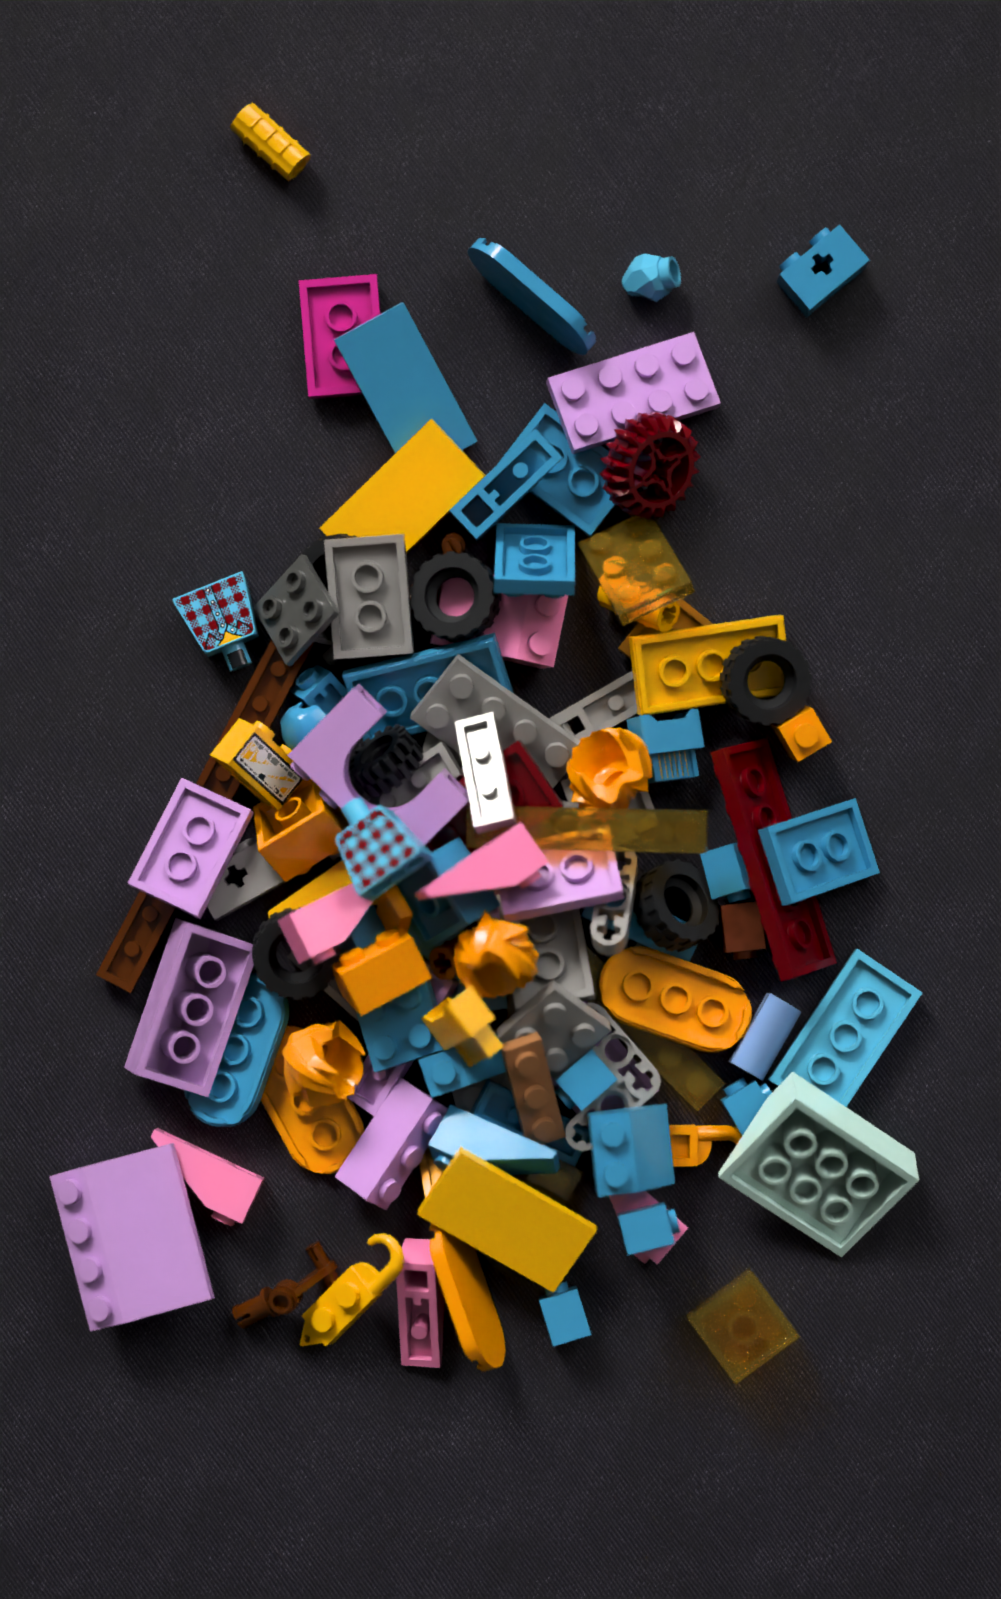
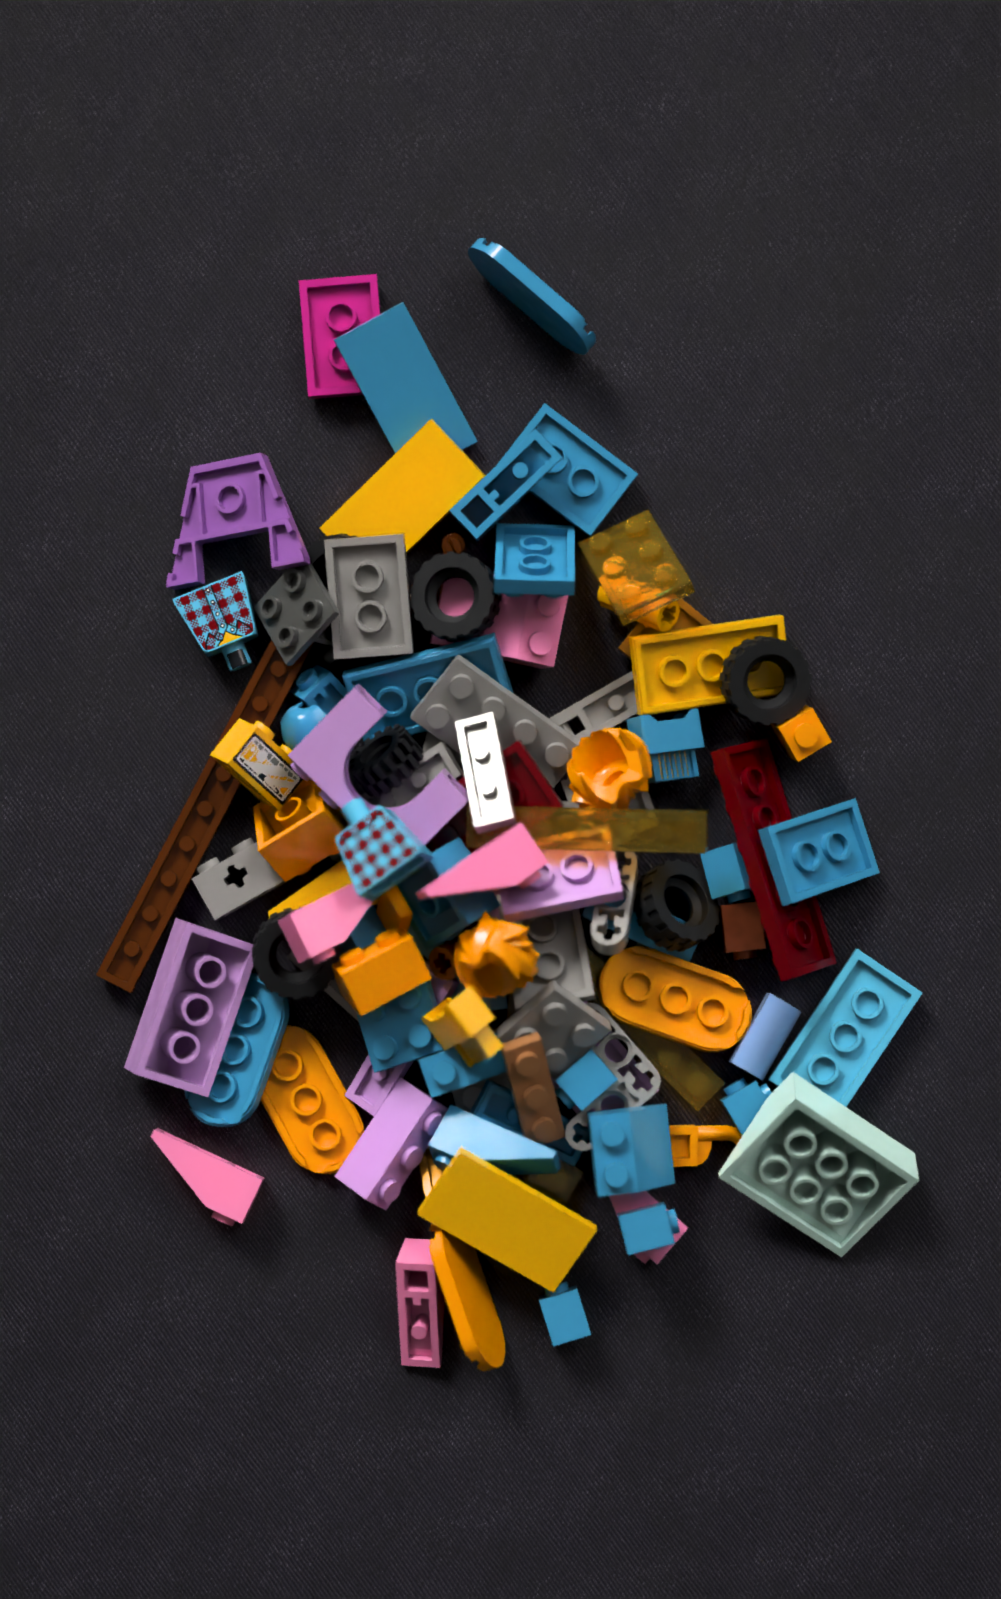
lavender slope [49,1143,215,1331] -> none
lavender plate [127,778,254,919] -> none
yellow axle [230,103,311,181] -> none
reddish brown pin [232,1241,339,1329] -> none
light orange hair [282,1020,366,1107] -> none
yellow plate [299,1233,404,1347] -> none
lavender plate [546,332,721,454] -> none
dark red gear [599,411,701,519] -> none
medium azure rock [622,254,681,302] -> none
clear yellow brick [686,1268,800,1385] -> none
dark azure brick [777,224,870,318] -> none
none -> medium lavender wing [166,453,311,590]

